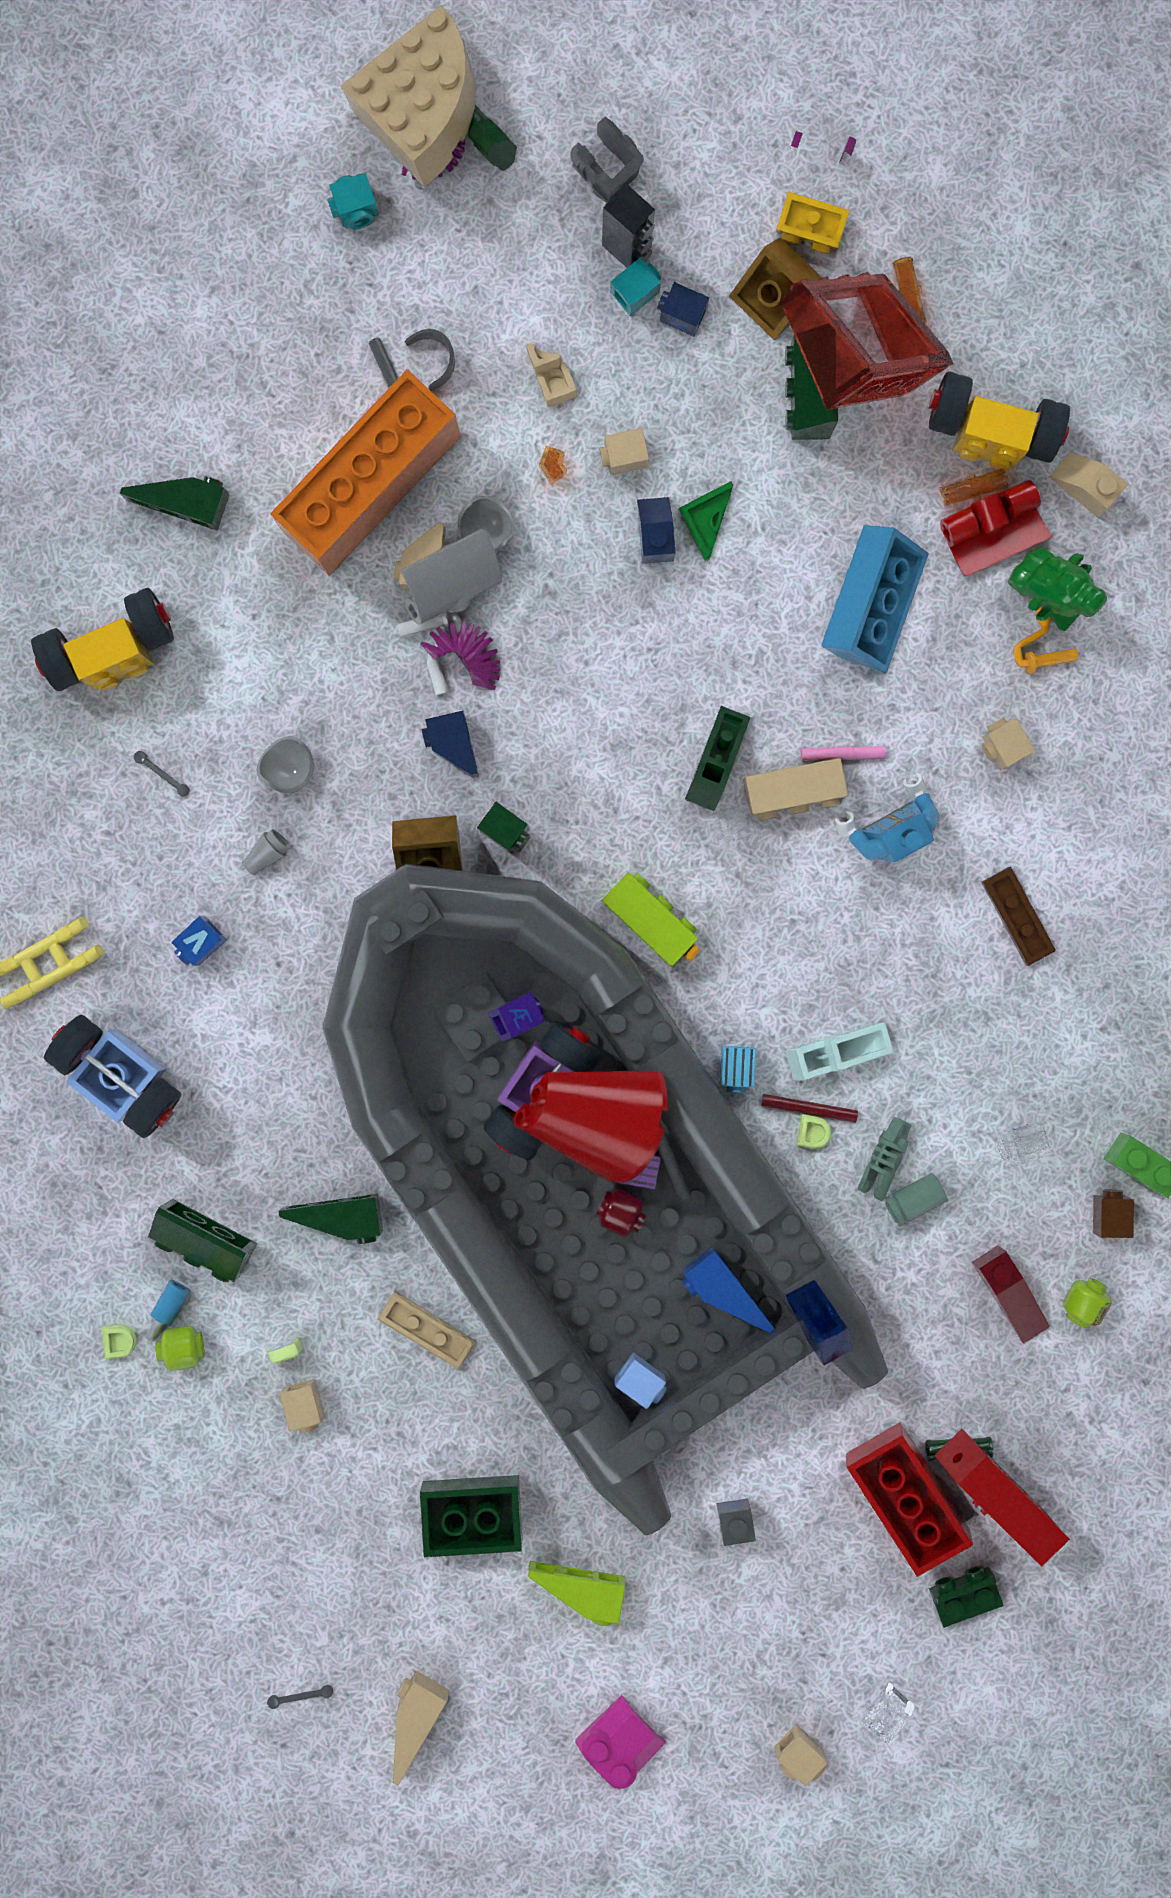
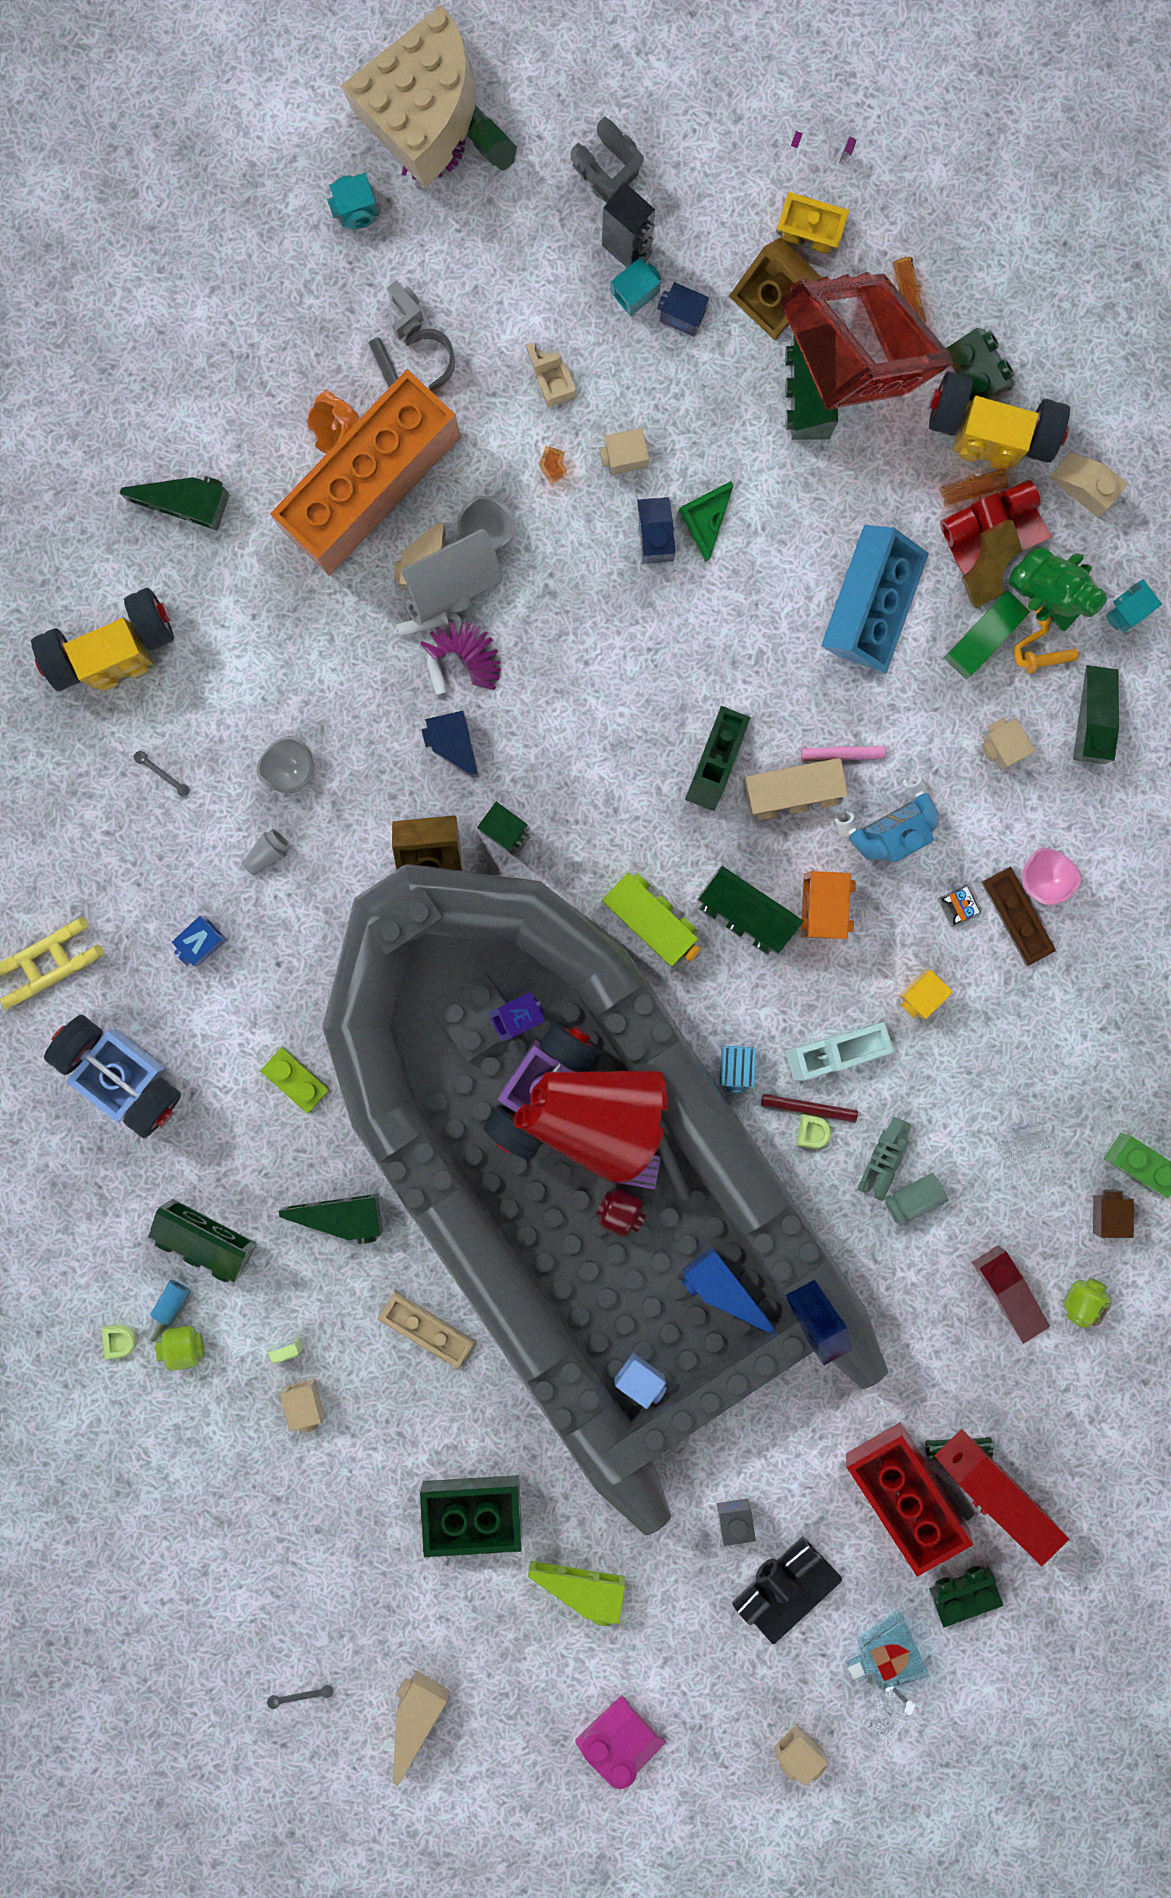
none -> lime plate [260,1047,330,1114]
none -> orange hair [306,389,359,454]
none -> light grey bracket [387,280,424,340]
none -> dark green slope [696,866,804,955]
none -> black panel [732,1536,842,1644]
none -> orange container [801,871,856,939]
none -> clear light blue torso [846,1610,929,1689]
none -> yellow brick [898,969,953,1019]
none -> tile [937,884,981,927]
none -> green slope [943,590,1031,679]
none -> dark green bracket [944,328,1015,401]
none -> pearl gold tile [962,519,1023,608]
none -> bright pink helmet [1022,848,1081,905]
none -> dark green slope [1073,665,1119,764]
none -> teal brick [1106,579,1163,633]

